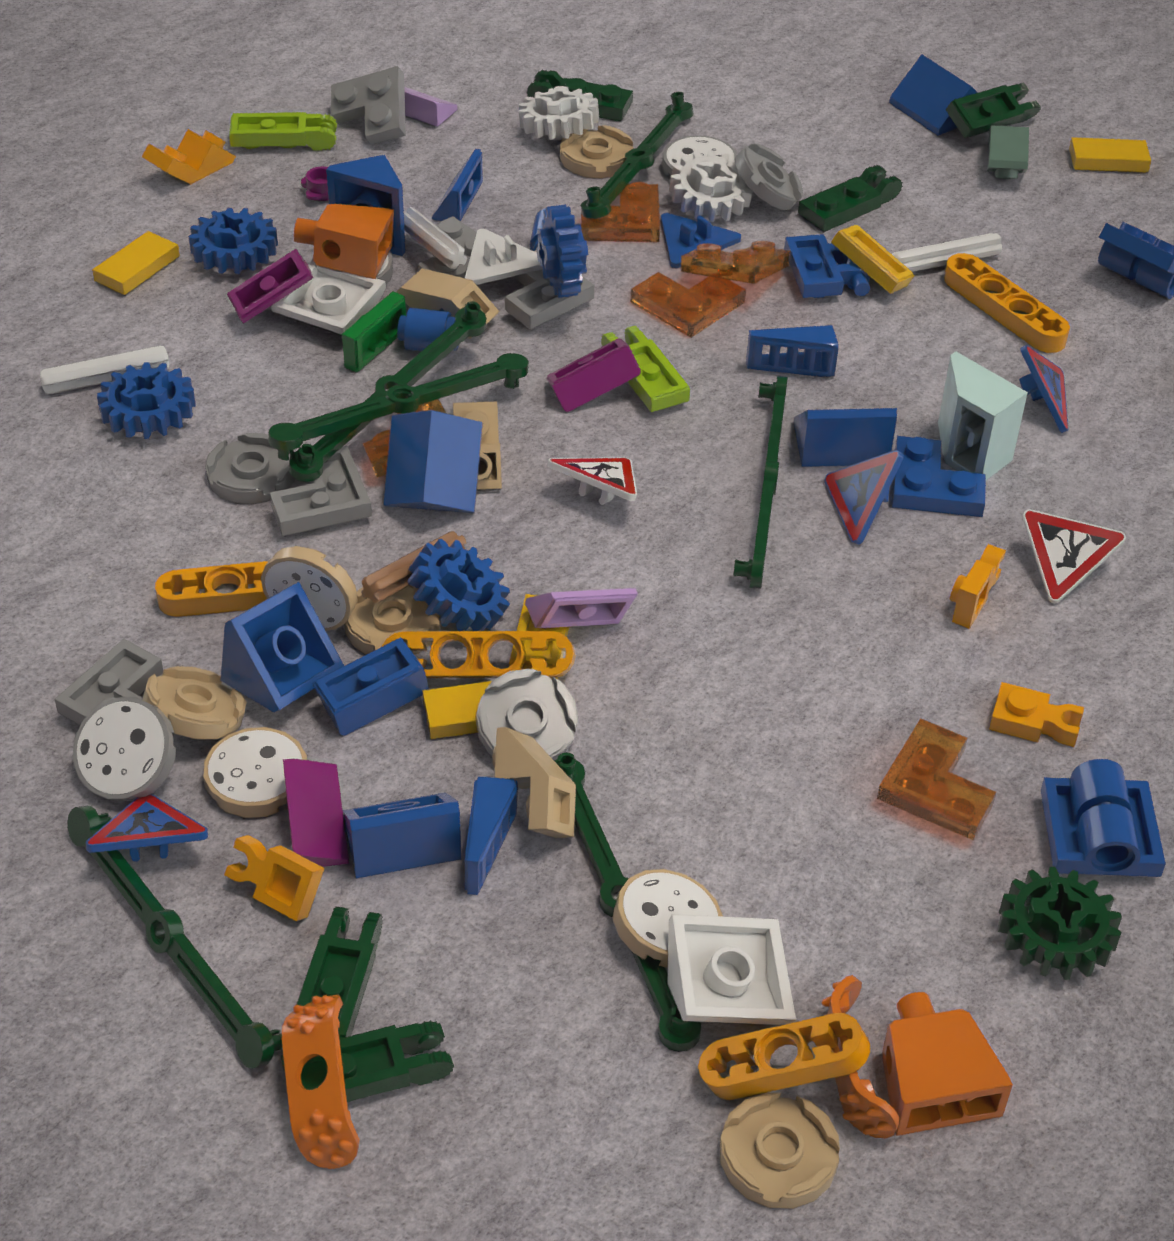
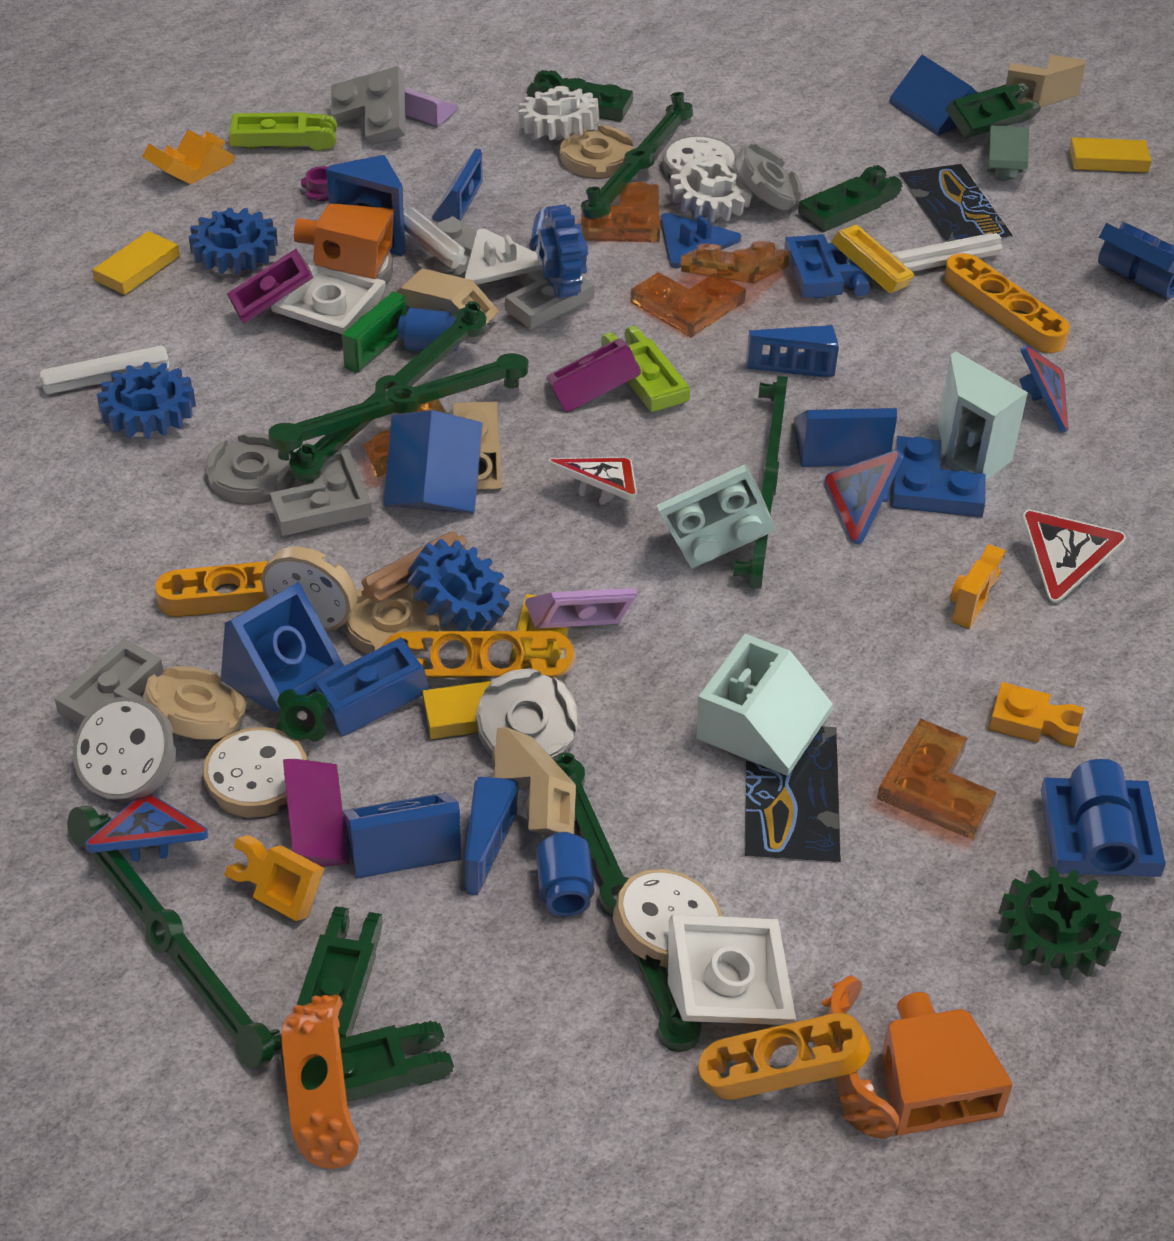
tan tile [720,1092,840,1209] -> none
none -> dark green plate [276,689,329,742]
none -> blue brick [536,832,595,916]
none -> light aqua slope [657,464,776,569]
none -> light aqua slope [697,634,833,776]
none -> black sticker [745,726,841,863]
none -> black sticker [899,164,1013,242]
none -> tan slope [1006,54,1086,107]

